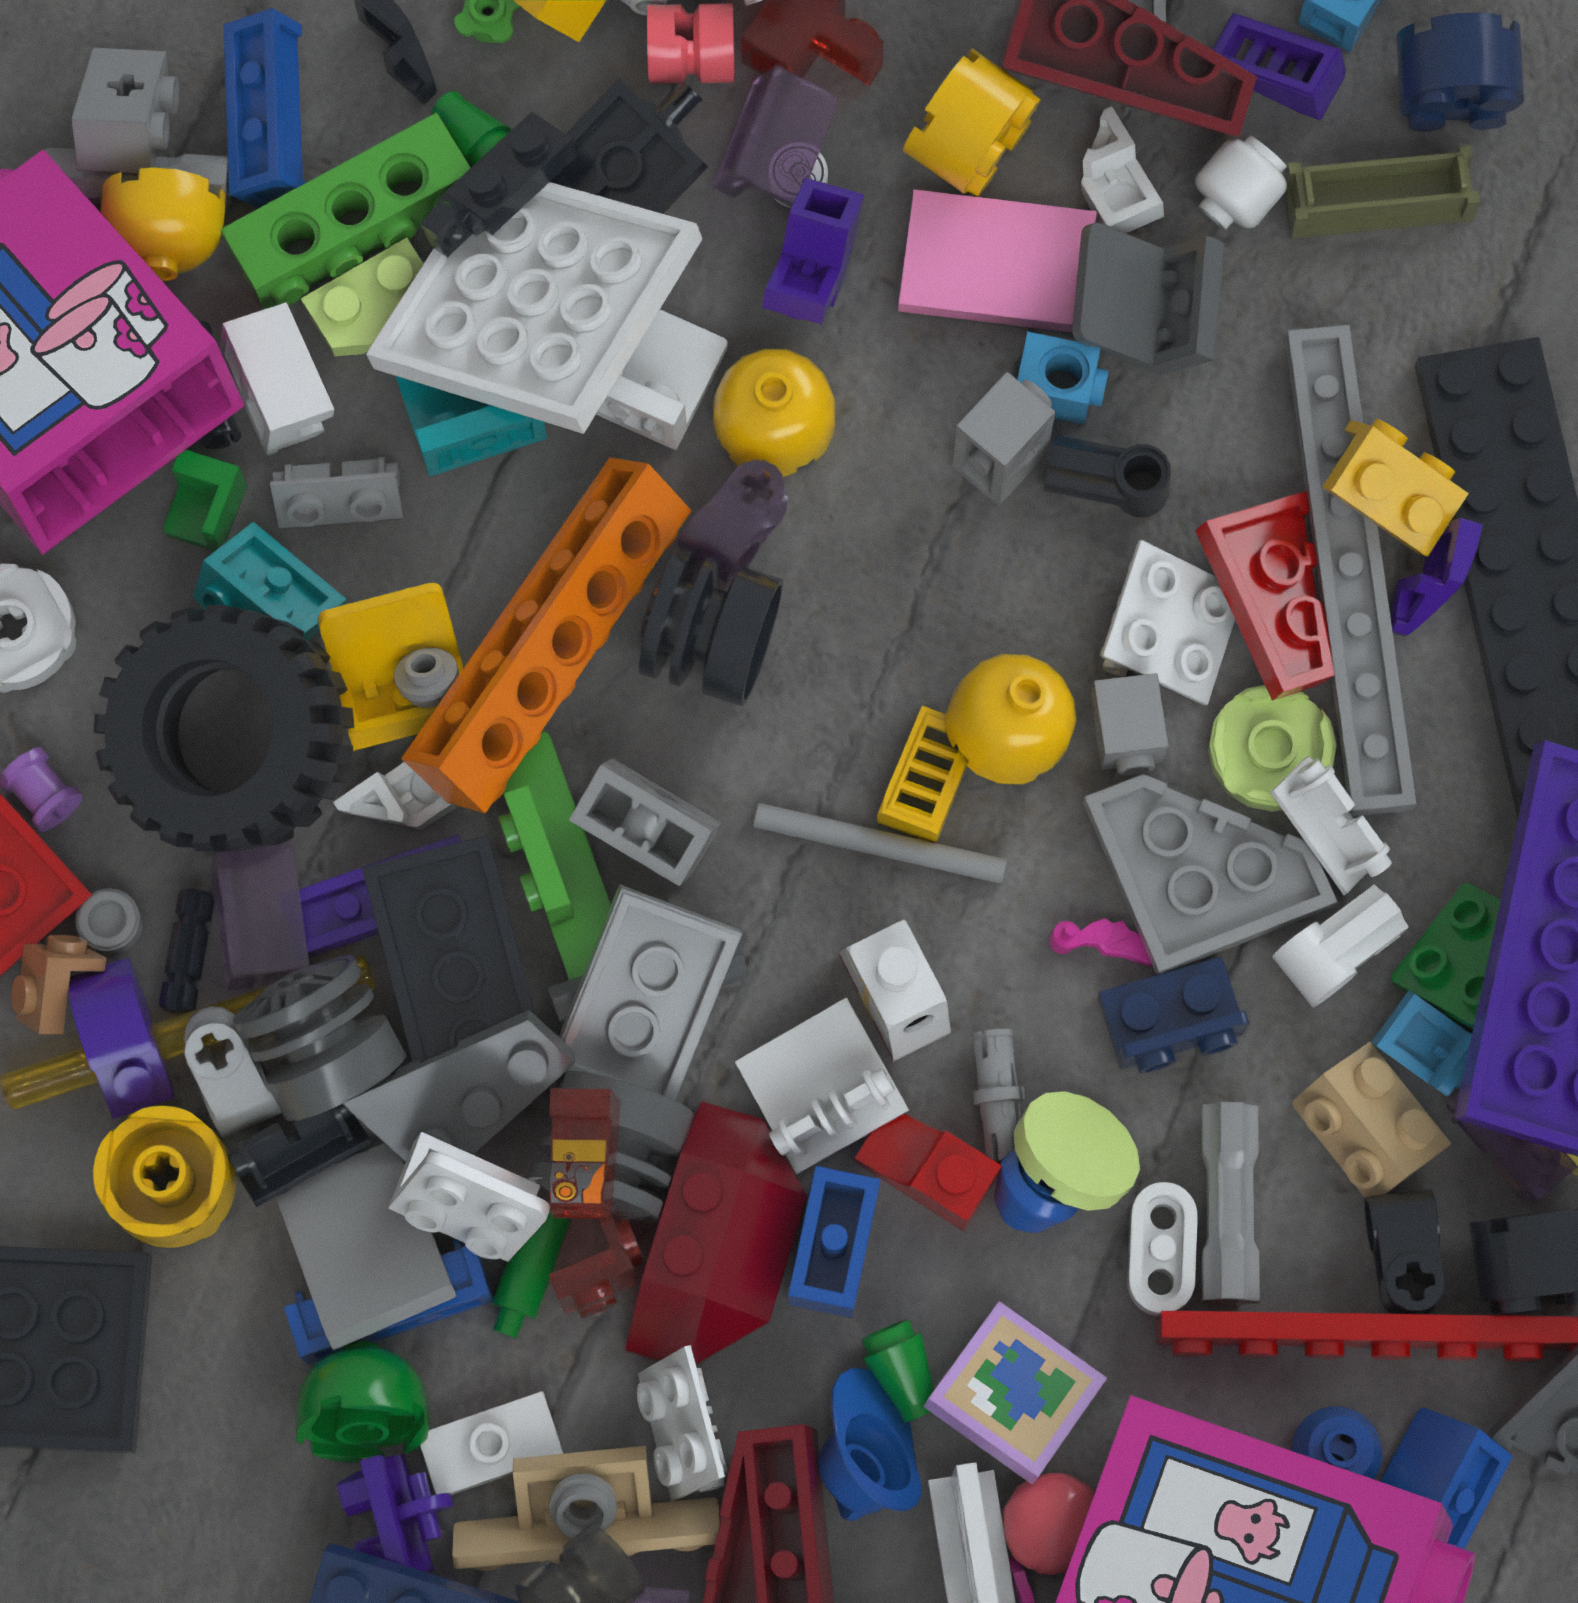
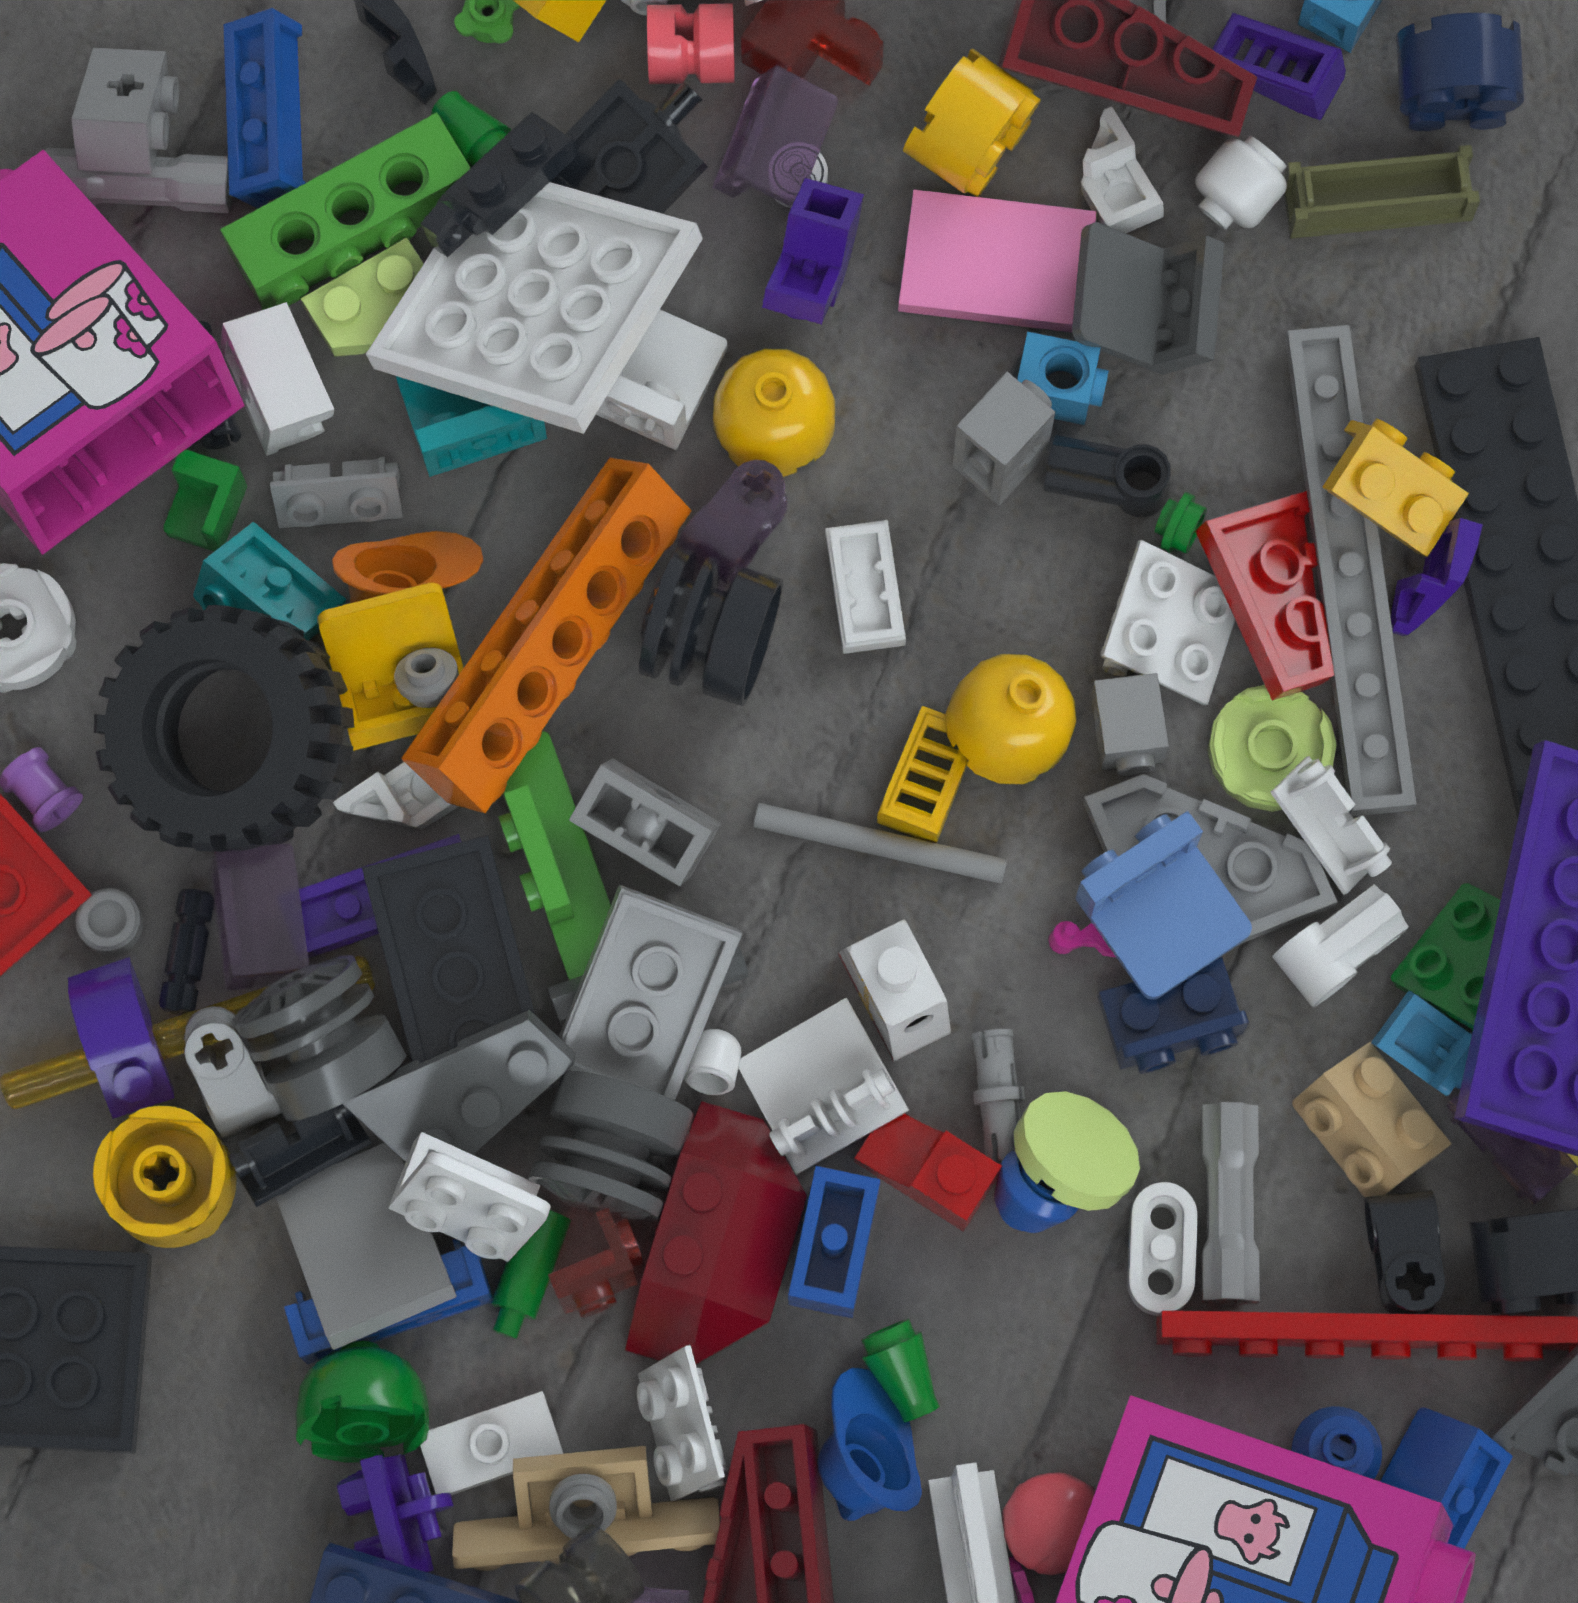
medium nougat bracket [11,935,107,1034] -> none
yellow cylinder [101,167,226,281] -> none
clear red leg [549,1088,621,1219] -> none
tile [924,1301,1107,1485] -> none
none -> orange piece [332,531,483,603]
none -> white piece [684,1029,742,1095]
none -> white plate [825,520,906,654]
none -> medium blue bracket [1075,811,1252,999]
none -> green plate [1154,492,1207,554]

